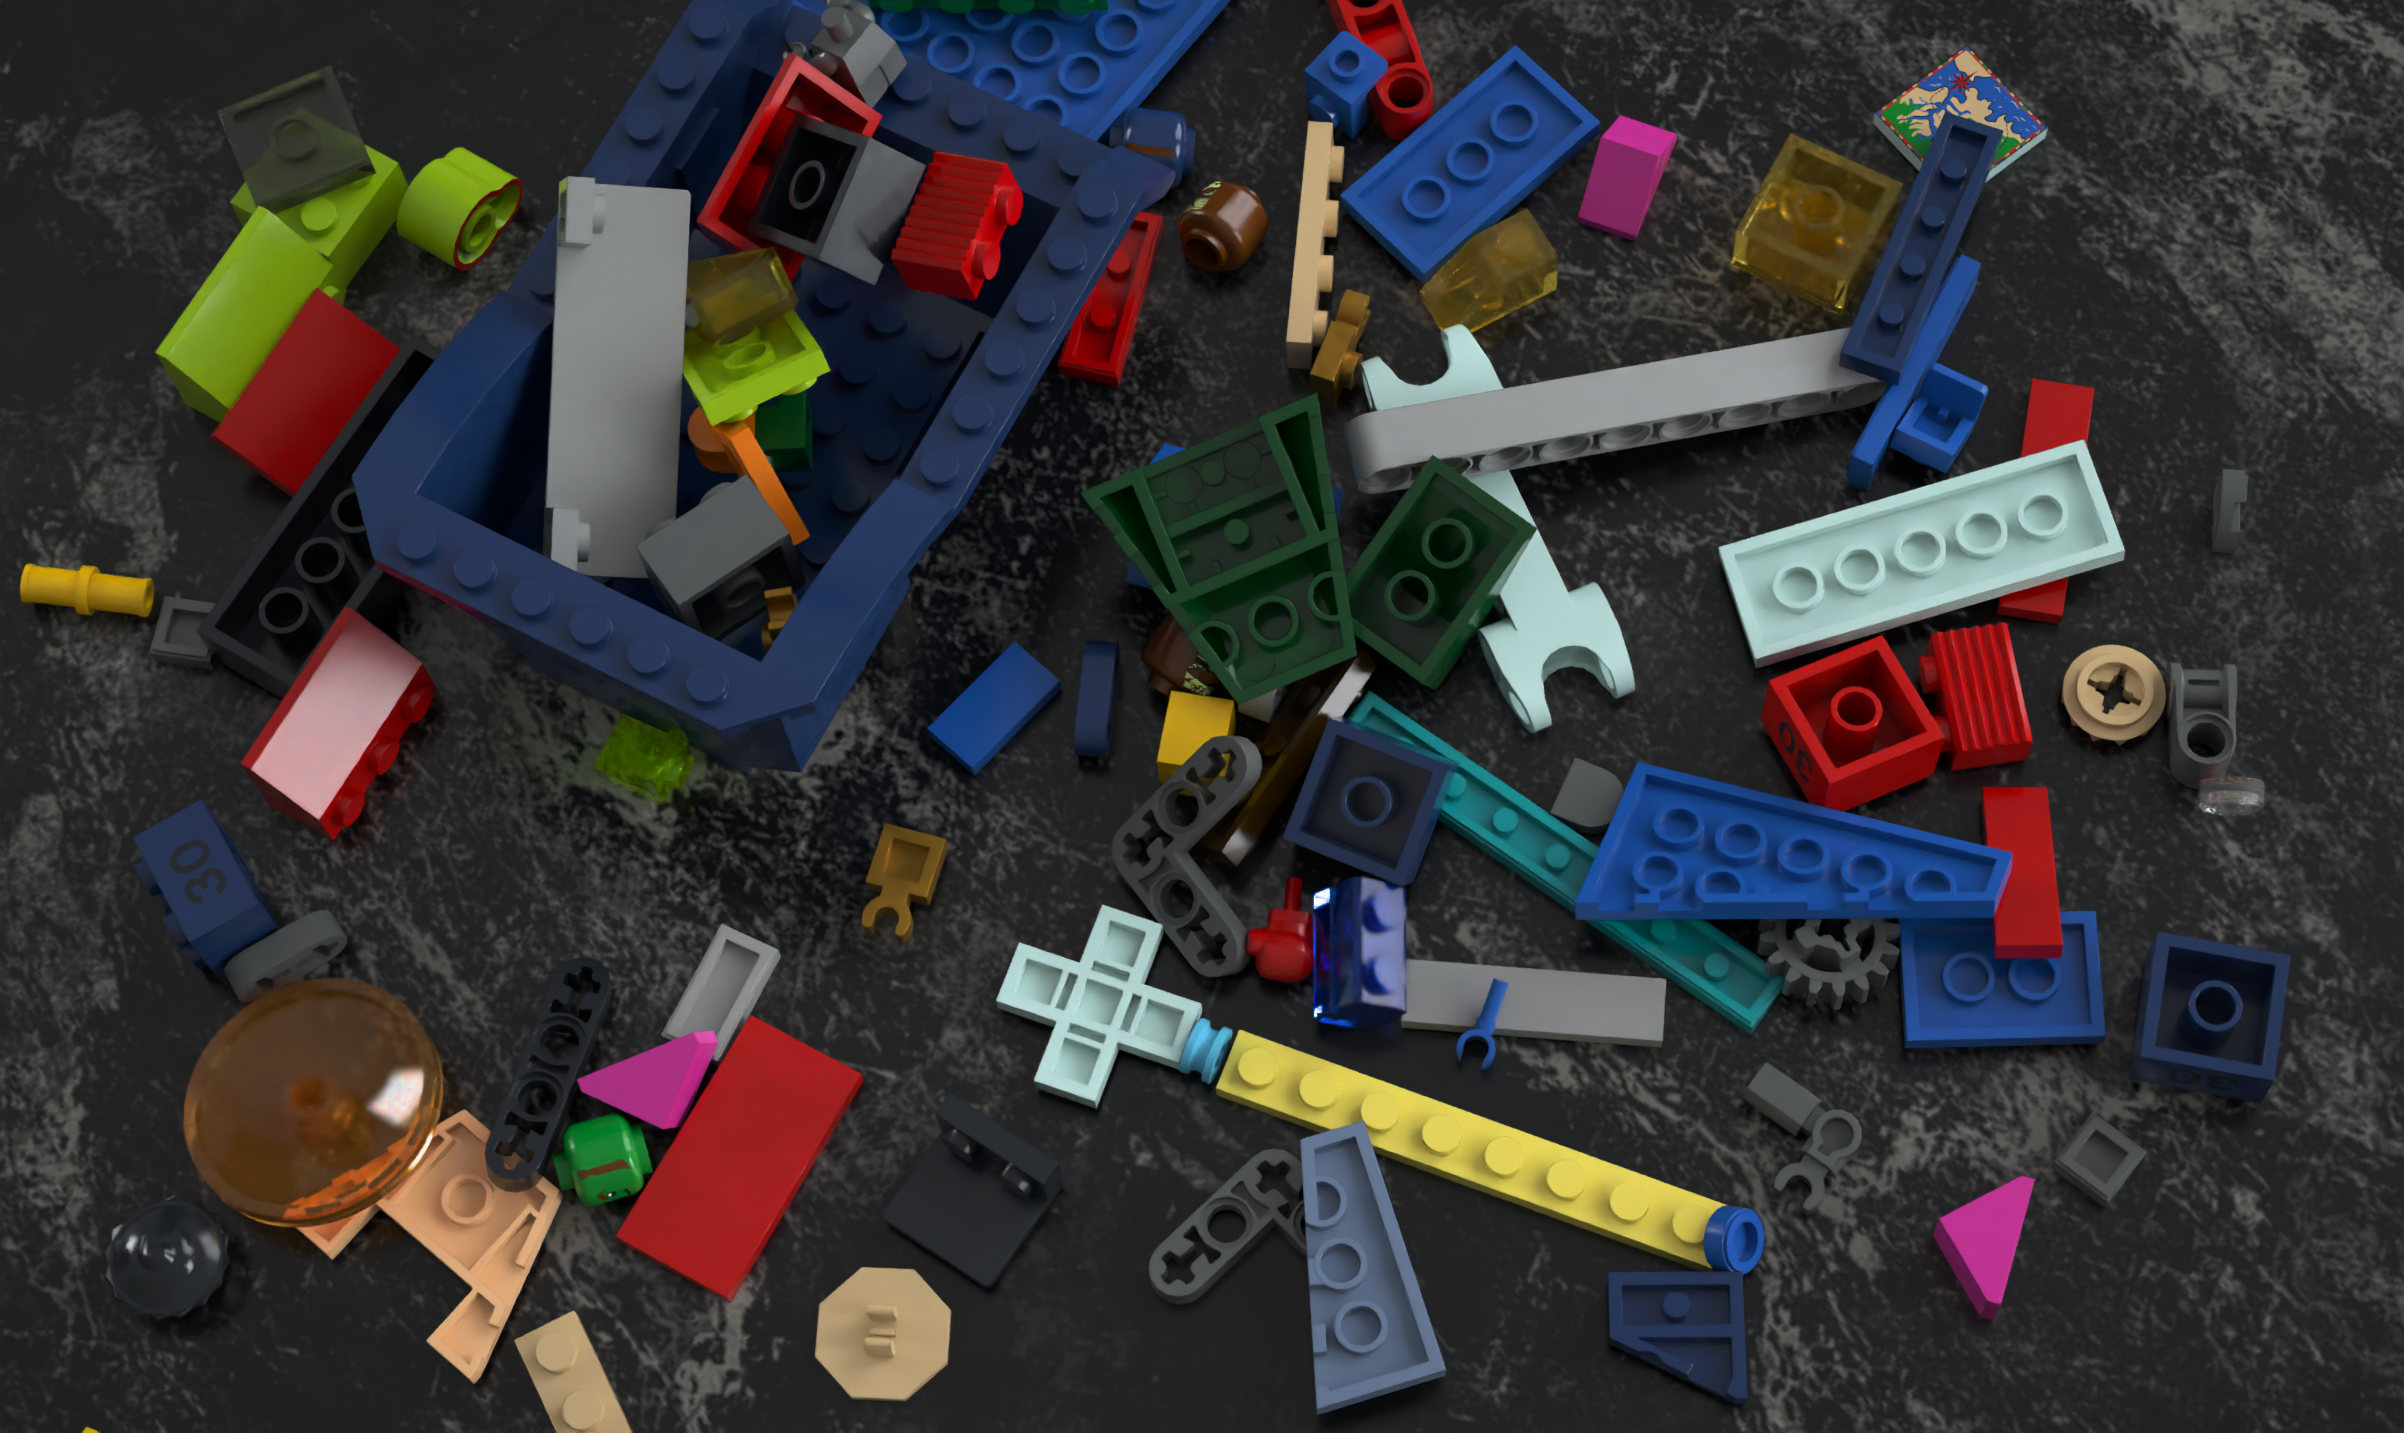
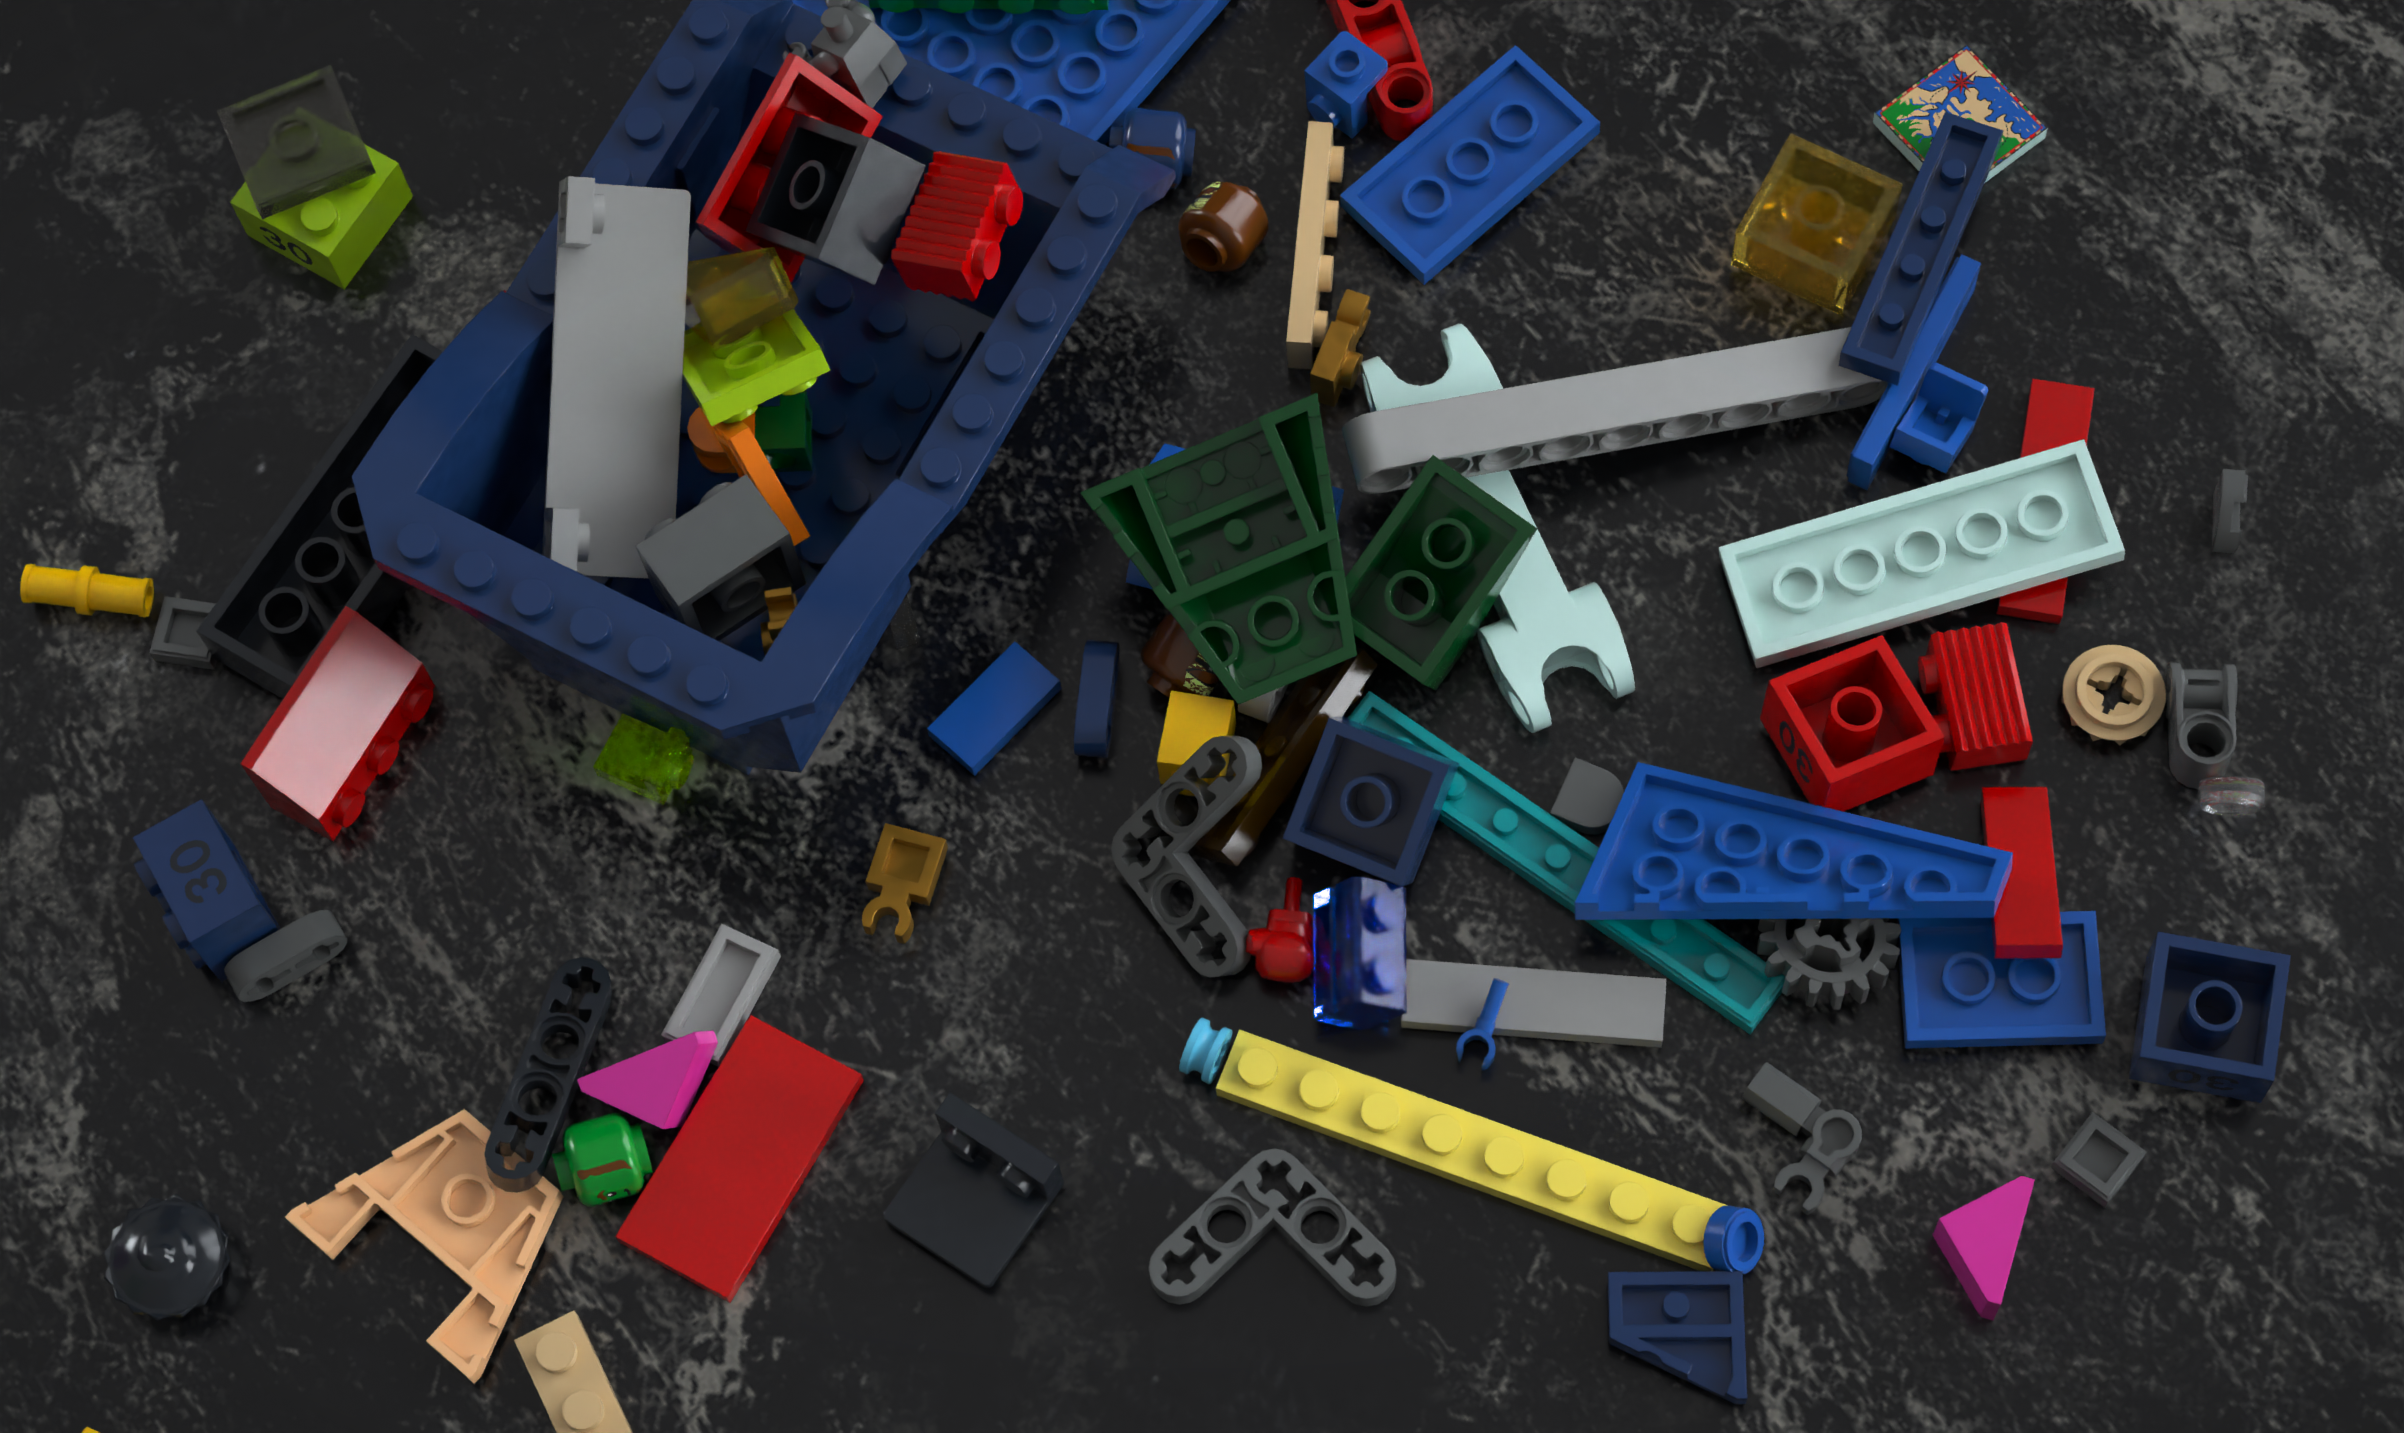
lime slope [155,206,347,422] -> none
clear orange dish [184,978,443,1227] -> none
red tile [209,288,401,498] -> none
lime piece [396,147,524,271] -> none
tan piece [815,1267,952,1402] -> none
light aqua plate [996,905,1202,1109] -> none
red tile [1058,211,1165,387] -> none
sand blue wing [1300,1120,1446,1415] -> none
clear yellow slope [1420,208,1558,333] -> none
dark pink slope [1578,115,1677,241] -> none

